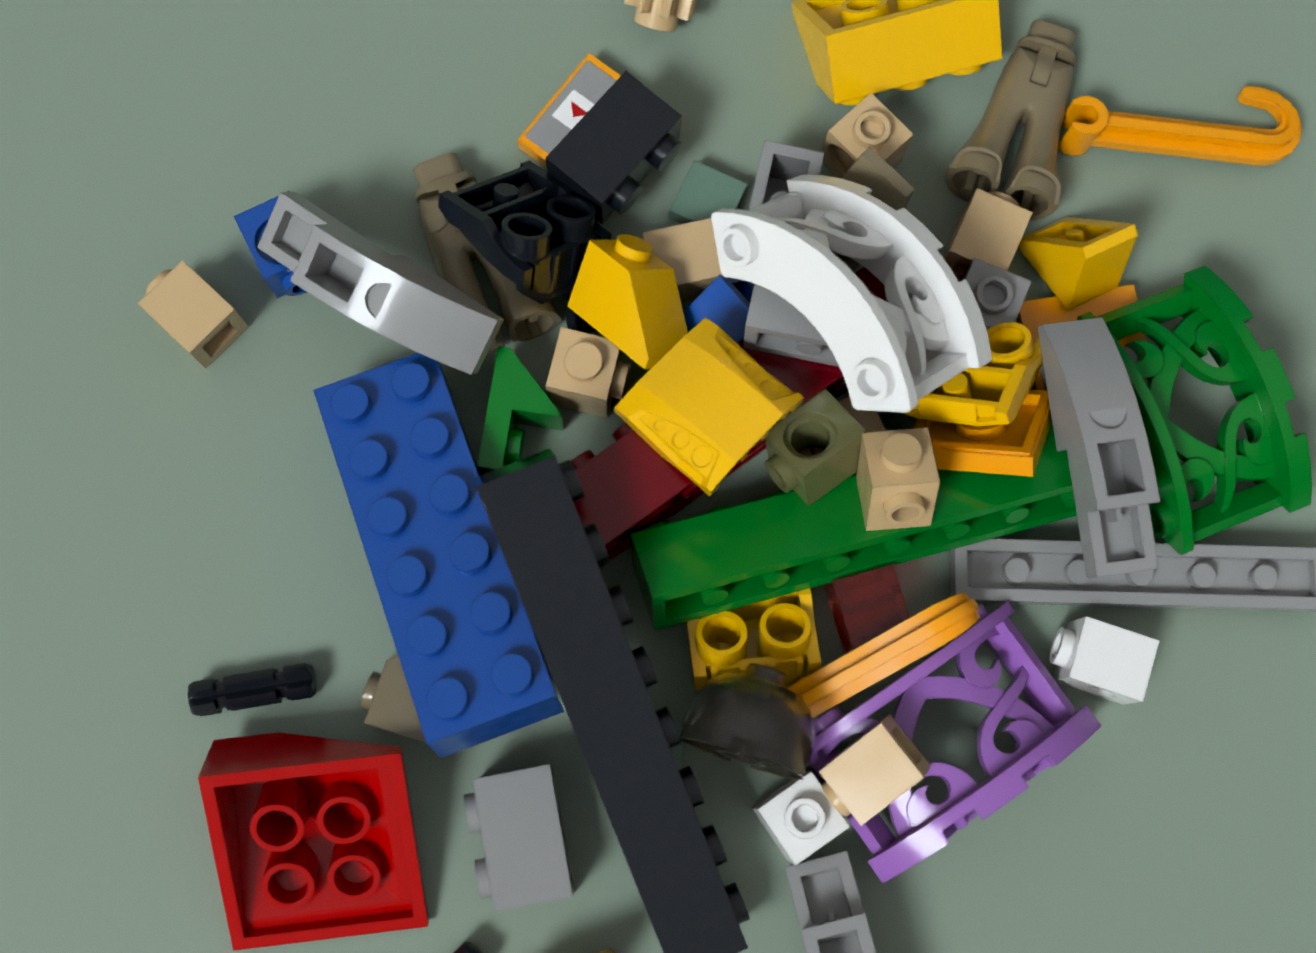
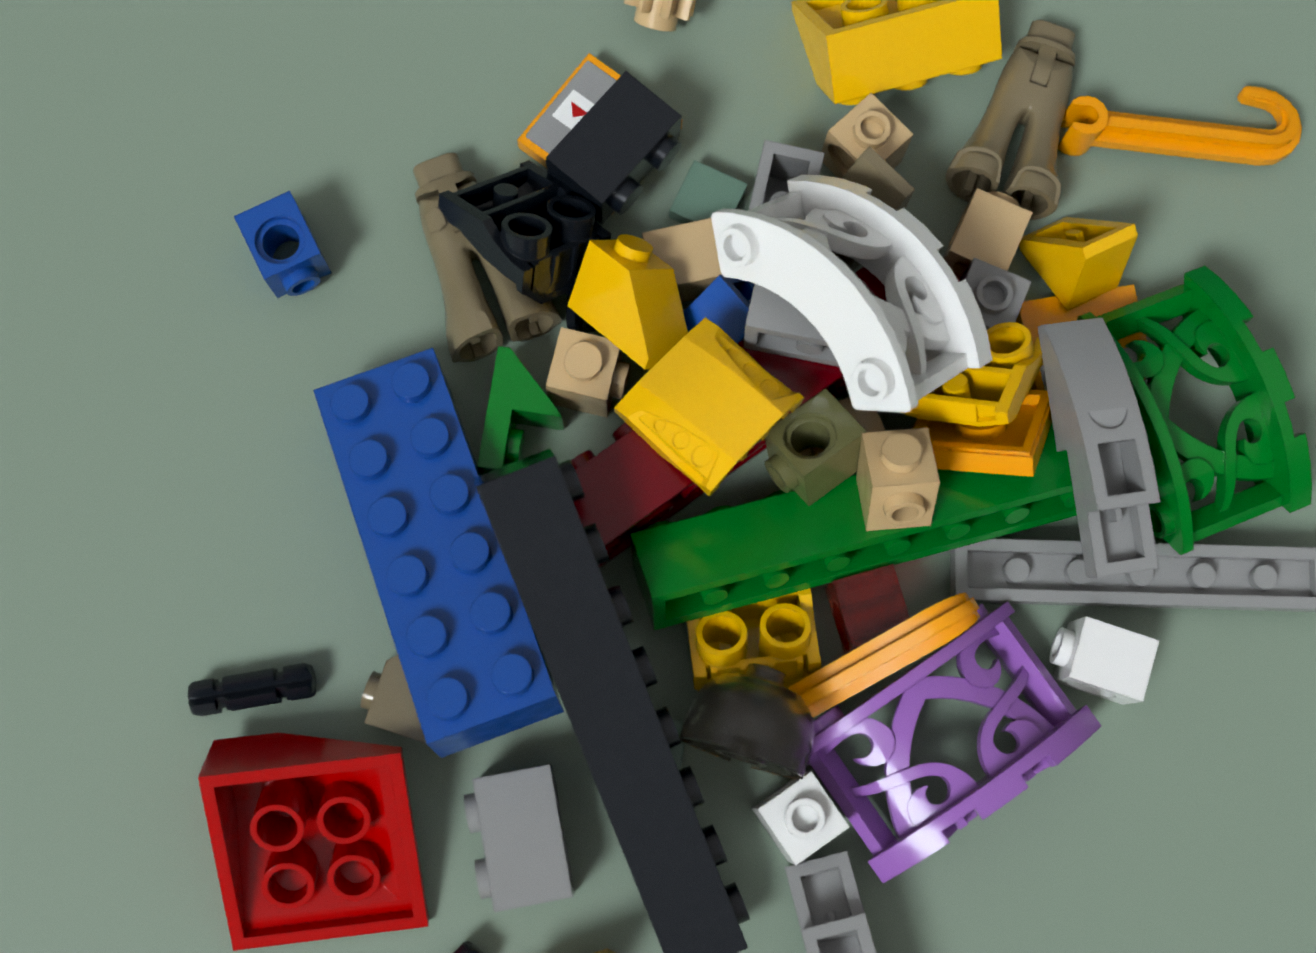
tan brick [137,260,249,369] -> none
light grey slope [257,192,504,375] -> none
tan brick [819,714,931,826] -> none

